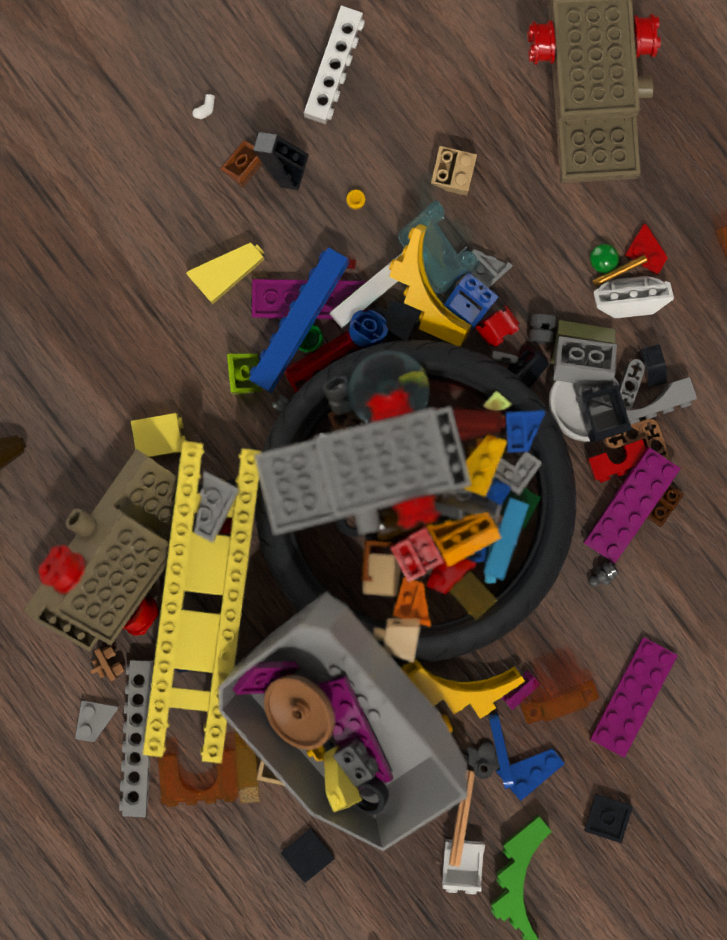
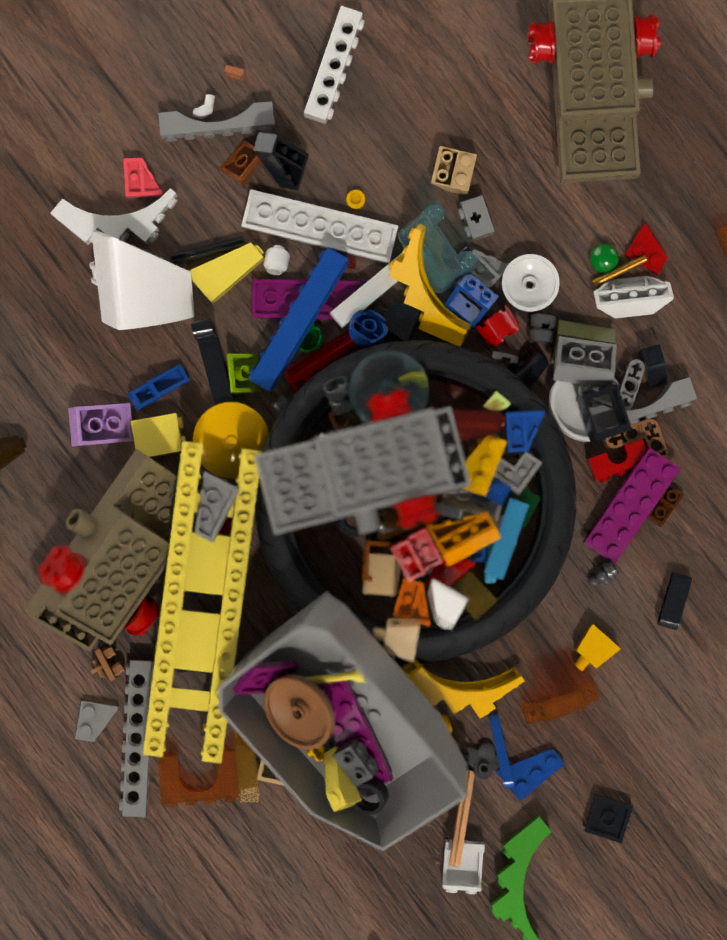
black tile [281,828,335,883] -> none
magenta hinge [502,670,541,710] -> none
magenta plate [590,637,678,758] -> none
none -> white arch [50,188,178,245]
none -> lavender slope [68,403,134,447]
none -> white panel [89,230,195,330]
none -> coral wing [123,158,163,198]
none -> blue slope [128,364,190,412]
none -> light grey arch [158,101,275,142]
none -> black axle [171,237,245,265]
none -> black beam [191,318,235,405]
none -> yellow dish [193,401,269,478]
none -> nougat tile [224,65,246,81]
none -> white plate [241,189,398,263]
none -> white head [263,245,290,275]
none -> light yellow piece [304,668,366,684]
none -> white slope [427,579,468,630]
none -> light grey brick [458,195,495,241]
none -> white dish [502,254,560,312]
none -> yellow torso [574,624,621,671]
none -> black beam [657,572,692,630]

